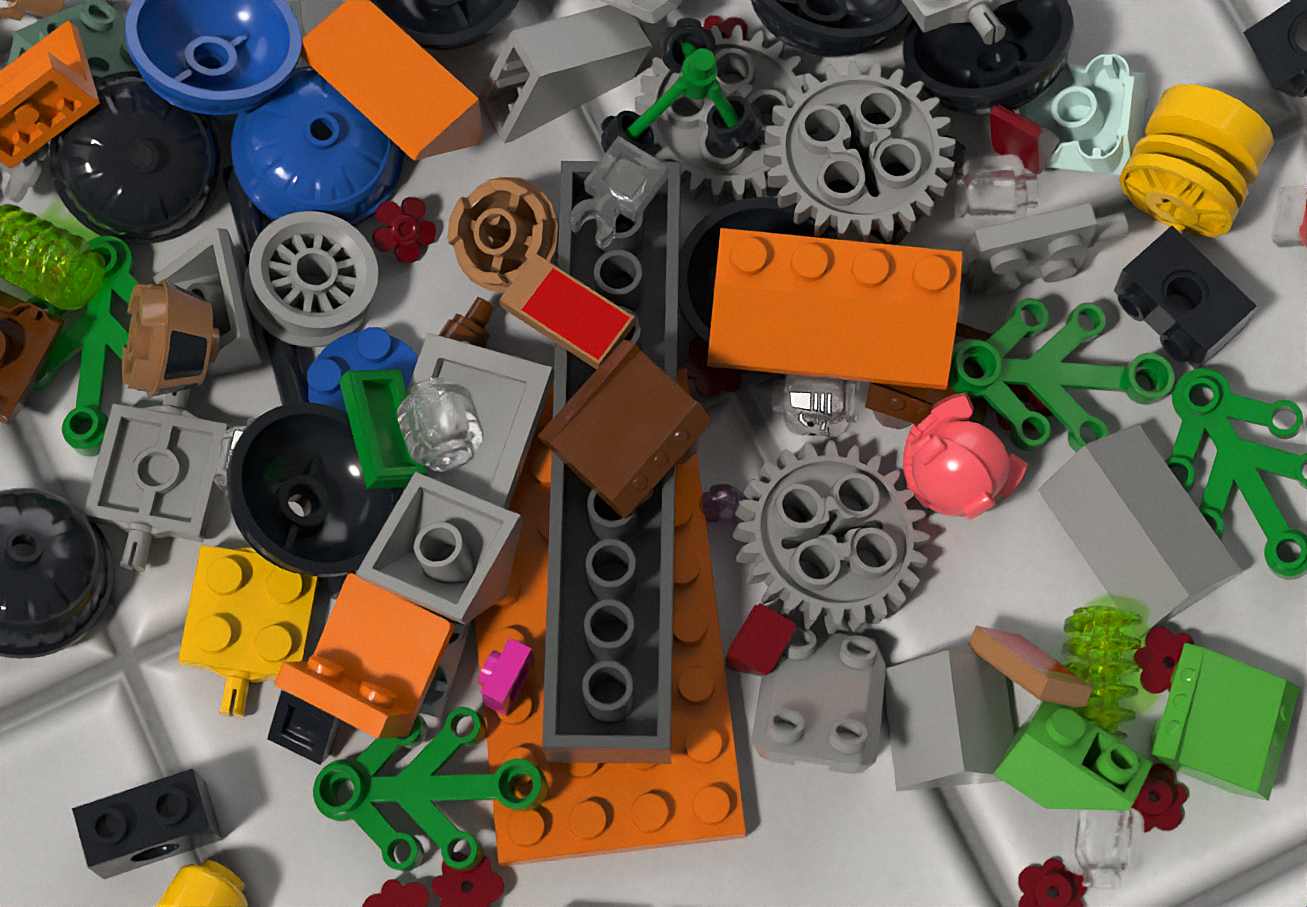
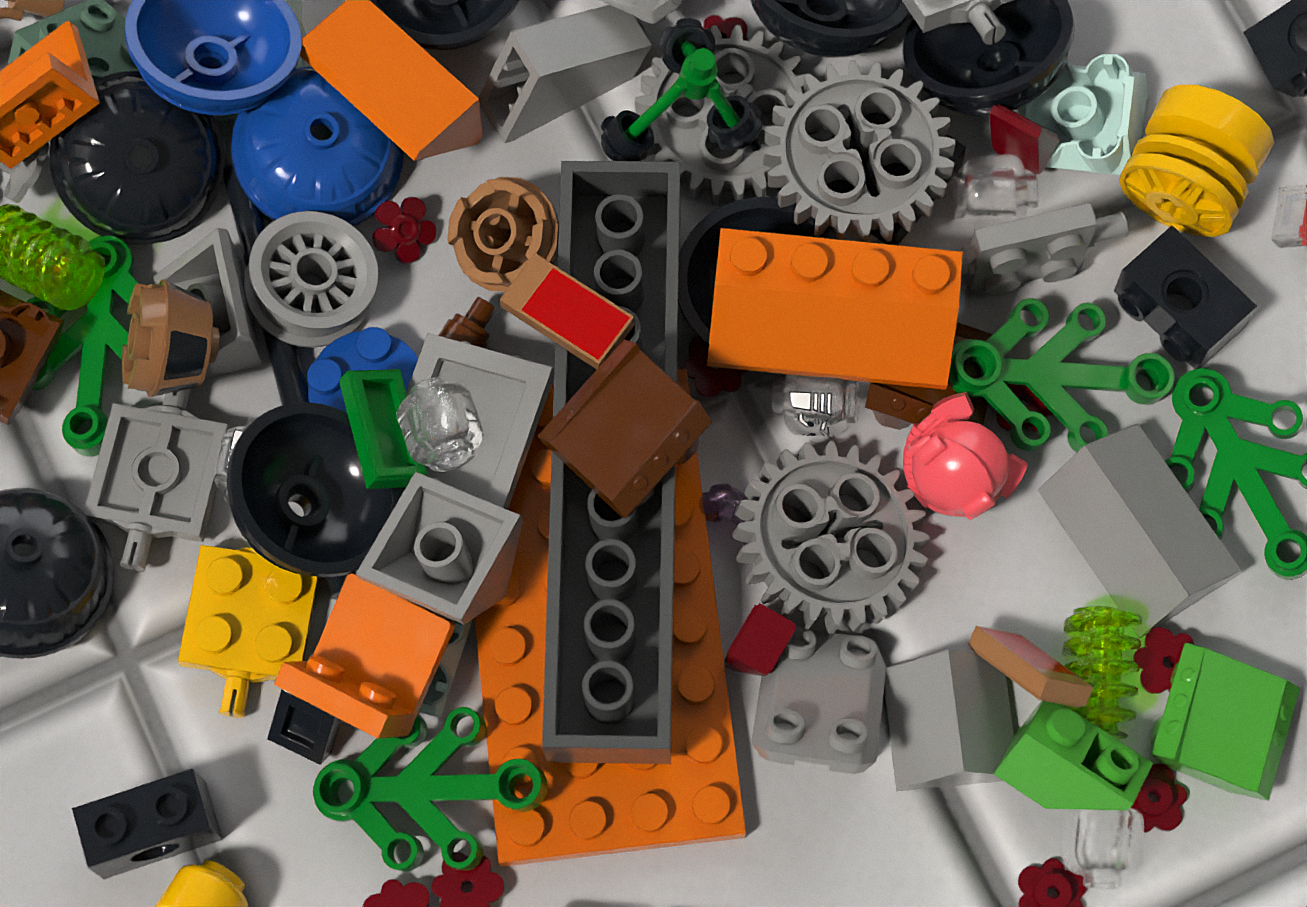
dark pink plate [478,638,535,716] -> none
clear plate [569,136,669,249] -> none

